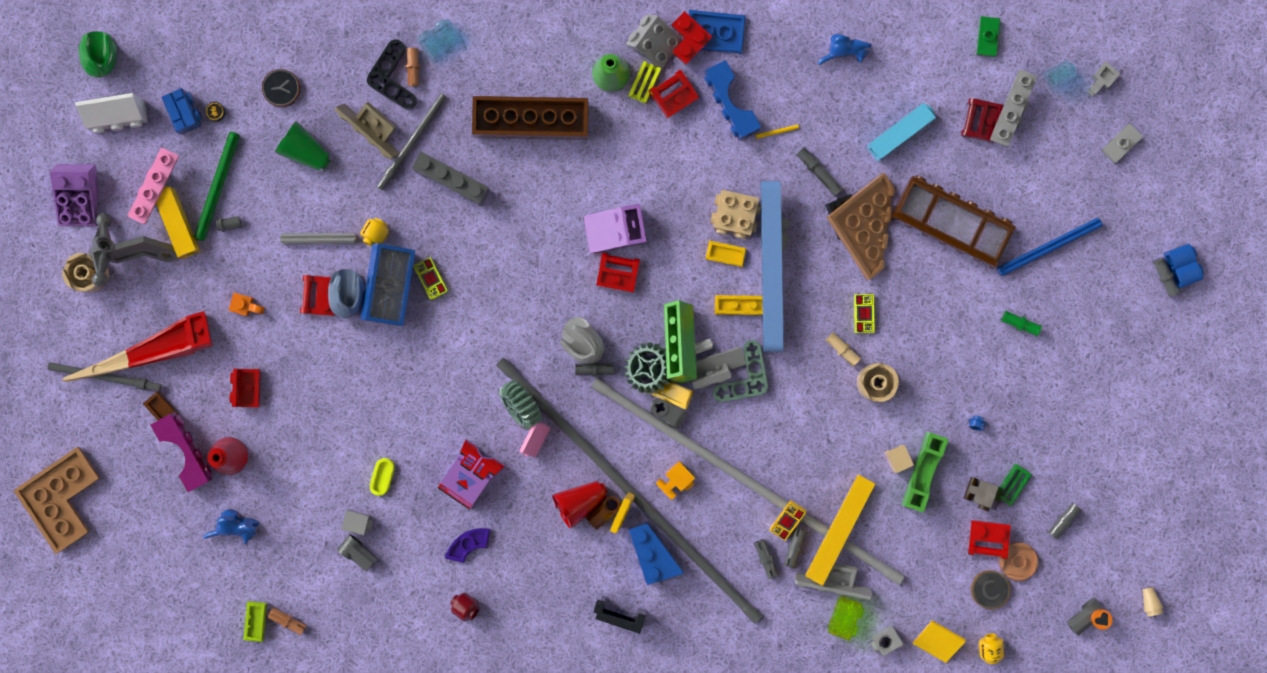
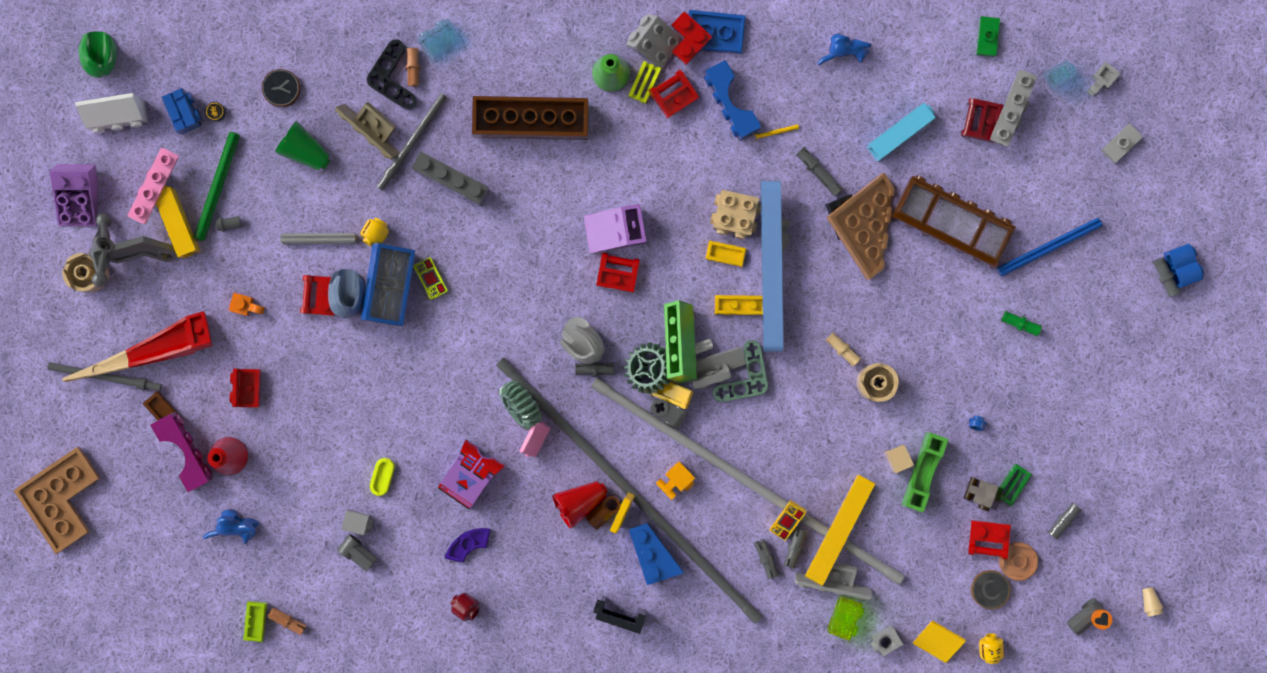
tile [854,294,875,333] -> none

